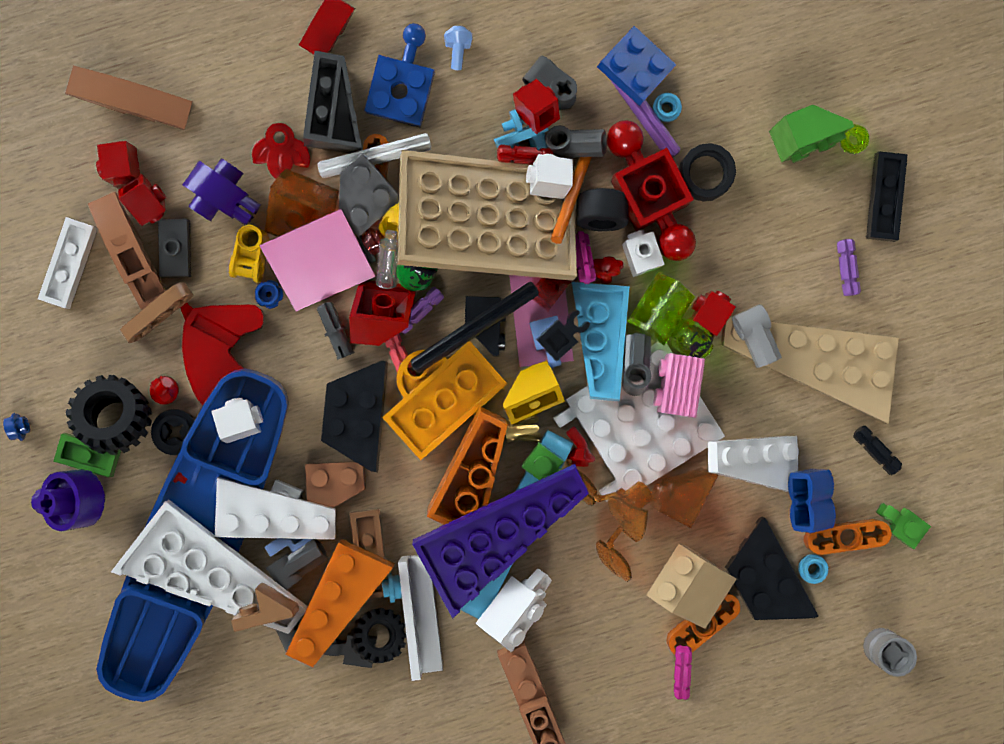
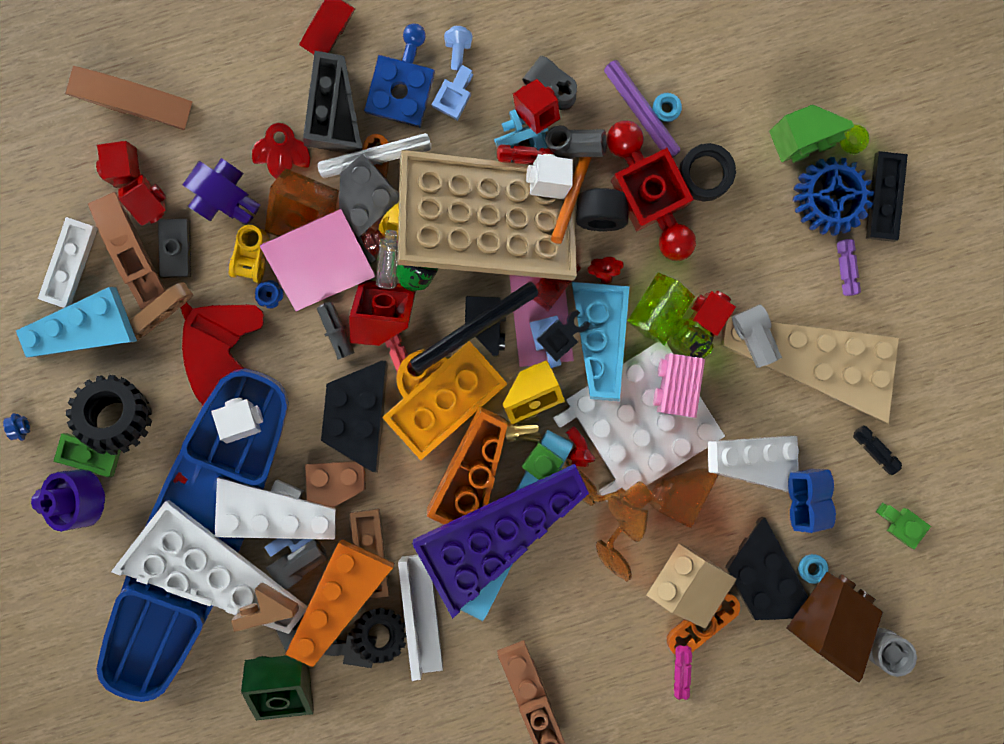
red plate [150,376,179,404] -> none
black gear [151,409,194,455] -> none
medium azure plate [382,573,402,603] -> none
medium lavender axle [402,287,444,334] -> none
white hinge [476,568,552,652] -> none
dark pink axle [575,231,596,284] -> none
blue plate [597,26,676,106] -> none
dark grey piece [621,333,652,396] -> none
white brick [622,230,665,277] -> none
orange beam [804,519,892,555] -> none
none -> medium azure wing [16,287,137,357]
none -> dark green slope [241,655,314,721]
none -> light blue plate [432,65,473,121]
none -> reddish brown slope [786,572,883,683]
none -> blue gear [792,156,874,236]

